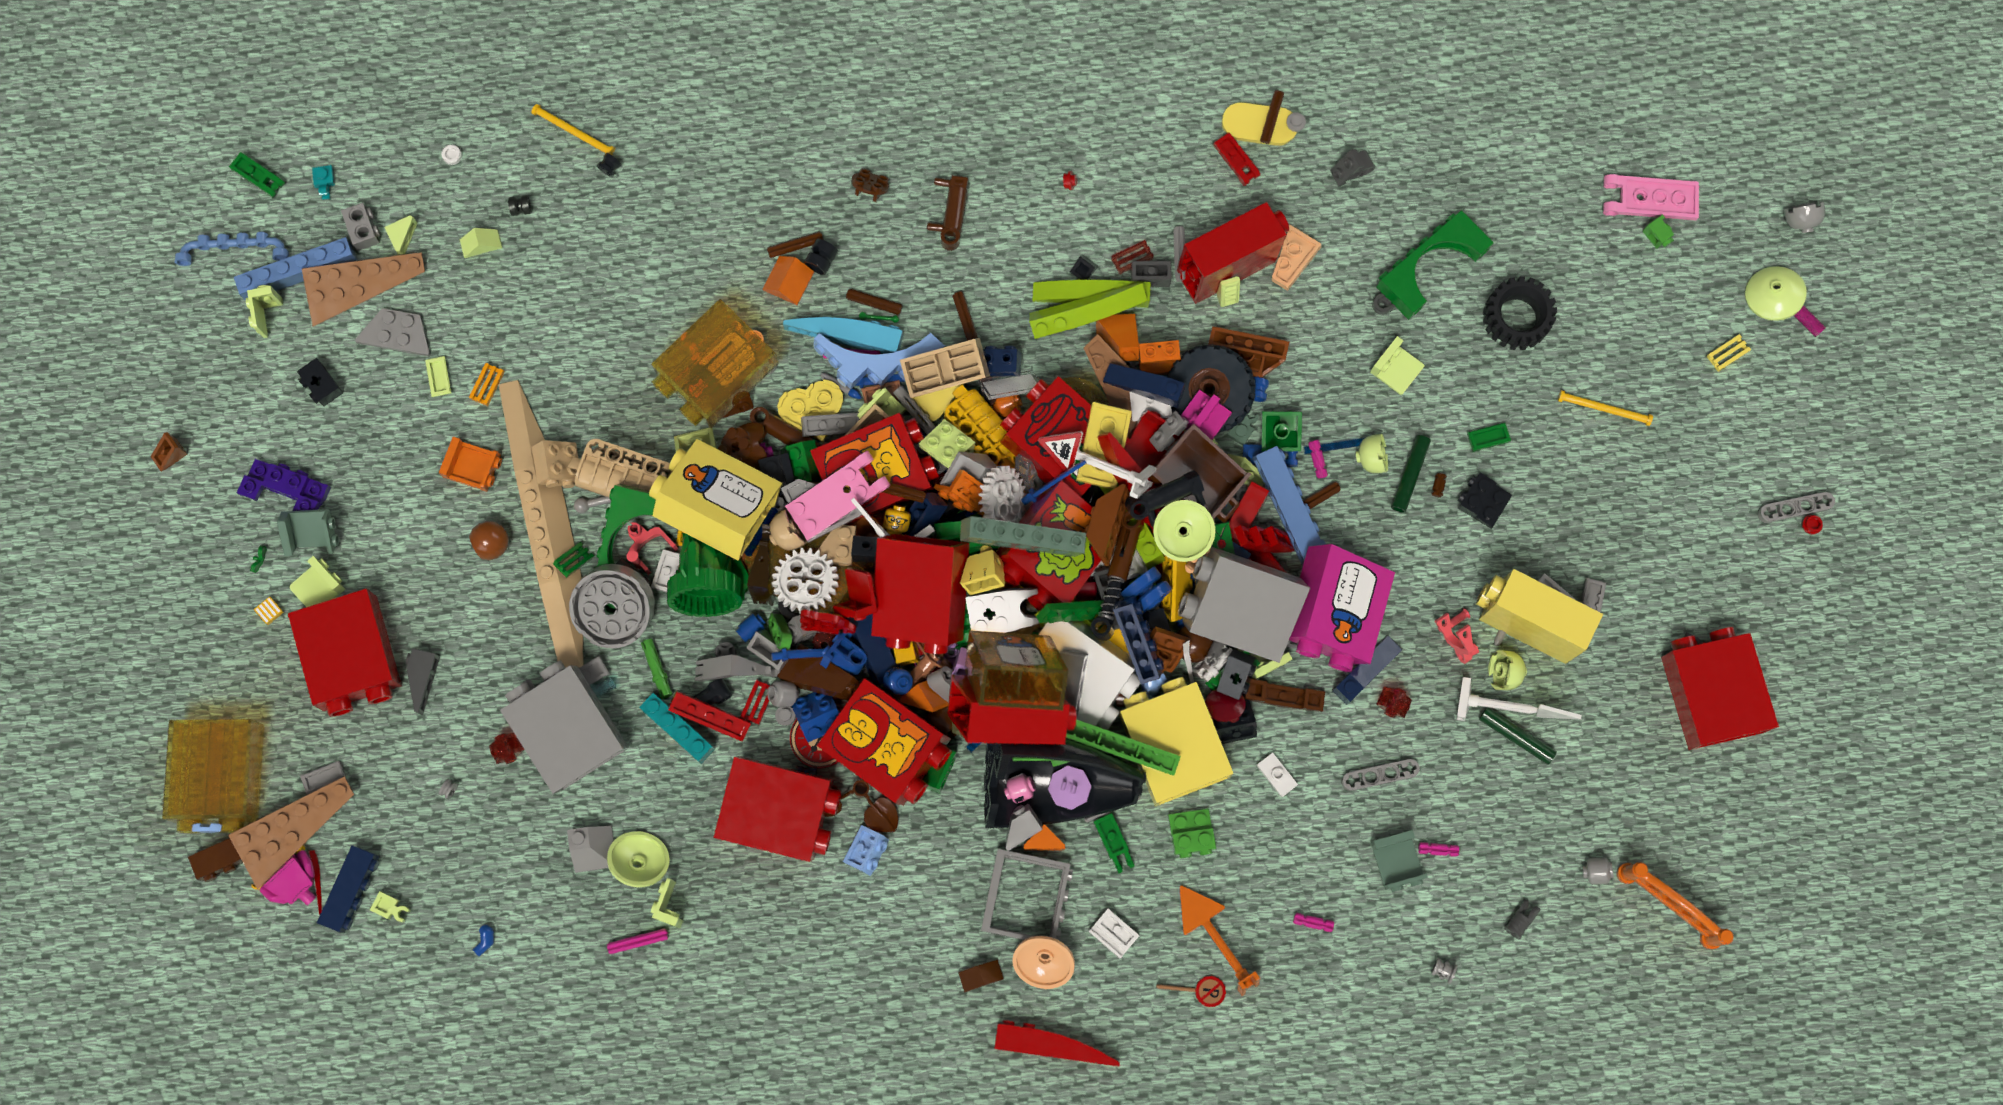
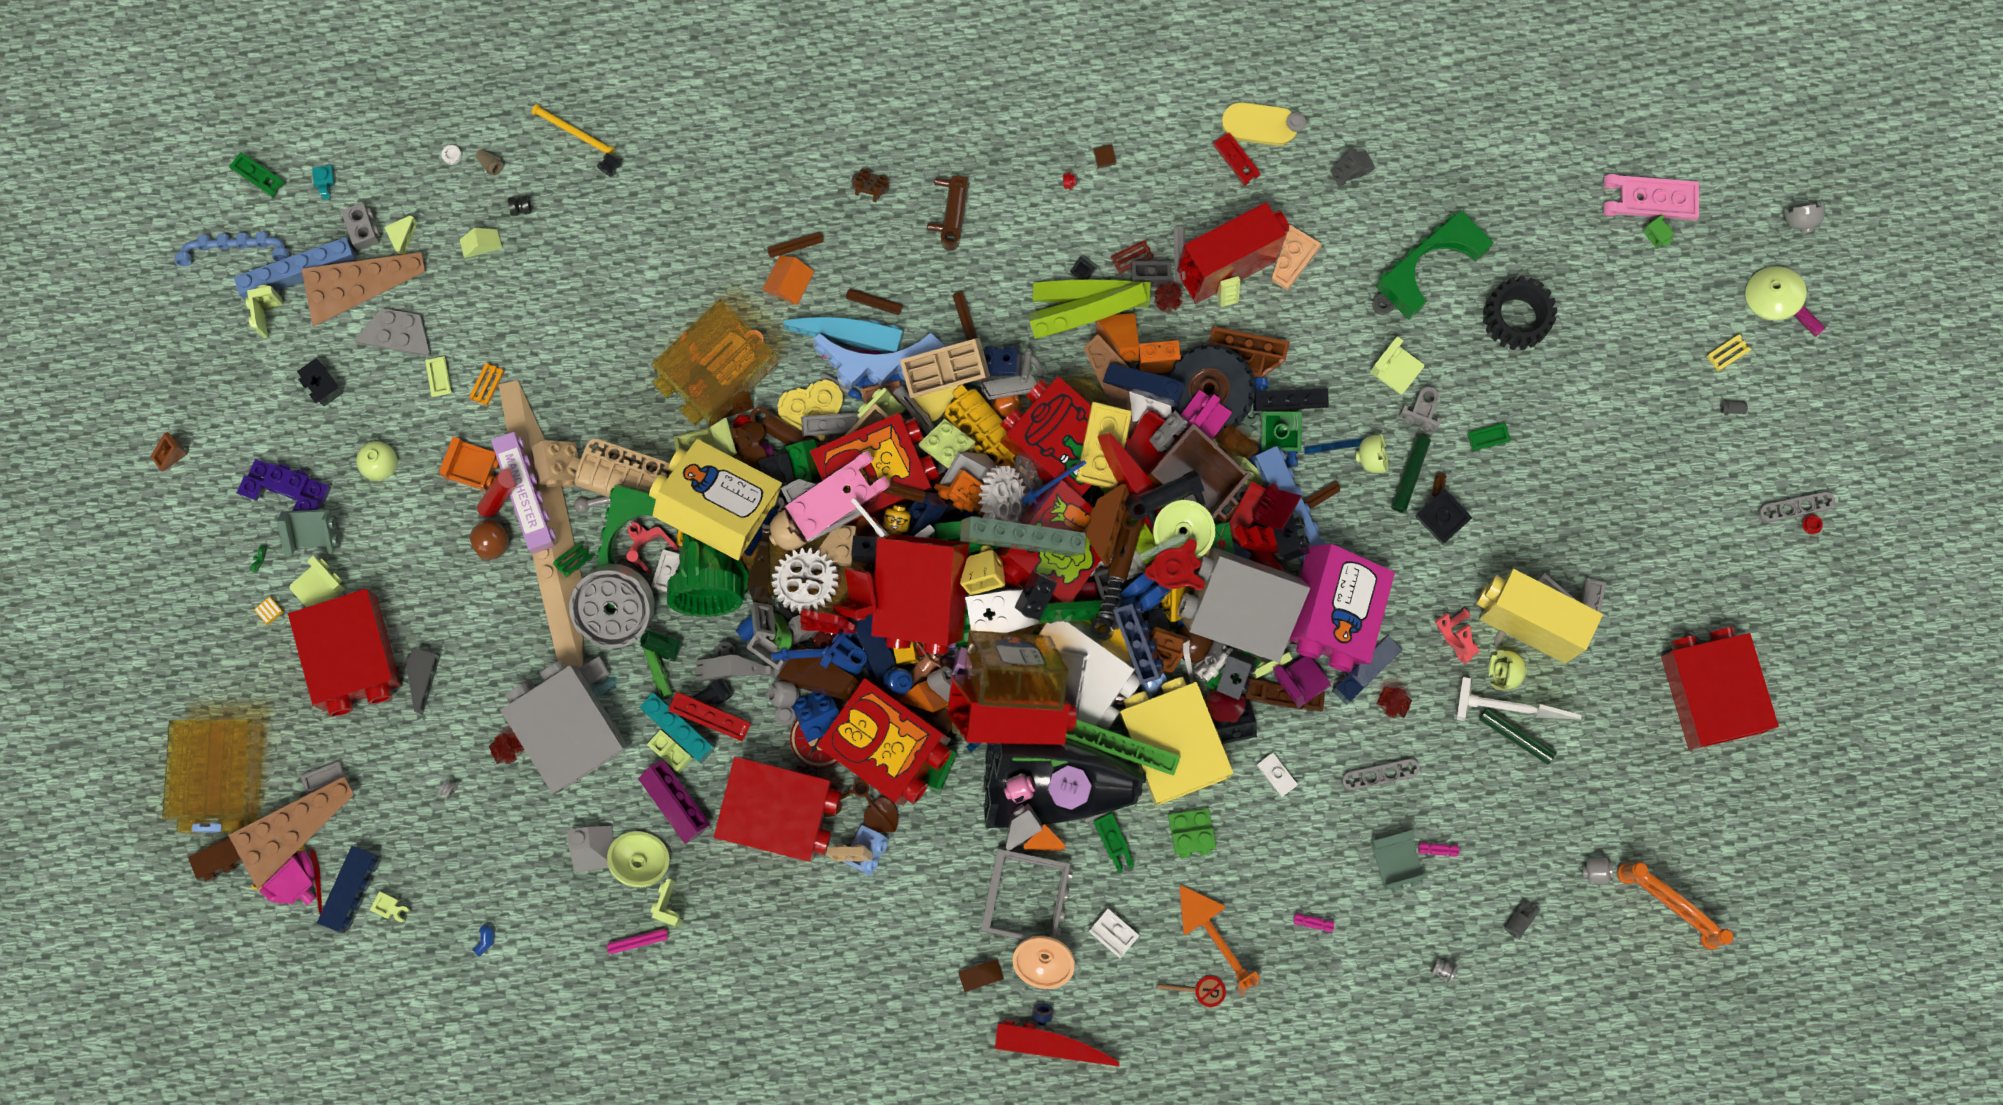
red tile [740,680,770,725] -> none
black wheel [803,239,838,275] -> none
green hinge [859,312,899,323] -> none
white piece [1038,431,1157,499] -> none
reddish brown axle [1260,90,1284,144] -> none
dark pink axle [1308,440,1328,479] -> none
black plate [1458,473,1512,529] -> none
yellow bar [1557,390,1653,426] -> none
none -> yellowish green cylinder [356,441,398,481]
none -> dark tan cone [475,149,503,175]
none -> red brick [477,468,516,518]
none -> lavender brick [491,432,556,554]
none -> magenta brick [638,759,710,844]
none -> dark green piece [640,630,682,662]
none -> yellowish green slope [647,730,693,774]
none -> yellowish green tile [710,418,737,457]
none -> red plate [733,414,752,428]
none -> light grey tile [751,602,776,640]
none -> tan plate [826,844,873,861]
none -> black brick [1014,570,1058,621]
none -> light grey piece [1020,348,1043,384]
none -> dark blue tile [1032,1003,1053,1026]
none -> reddish brown tile [1093,145,1116,169]
none -> light aqua piece [1135,533,1189,561]
none -> red tile [1145,539,1205,590]
none -> clear red brick [1154,282,1183,315]
none -> clear orange plate [1216,424,1259,460]
none -> dark red hinge [1252,483,1302,530]
none -> black plate [1253,388,1329,412]
none -> black brick [1273,512,1310,561]
none -> magenta bracket [1273,656,1331,708]
none -> light grey pin [1399,387,1442,431]
none -> black bracket [1415,489,1473,545]
none -> dark grey pin [1720,400,1748,415]

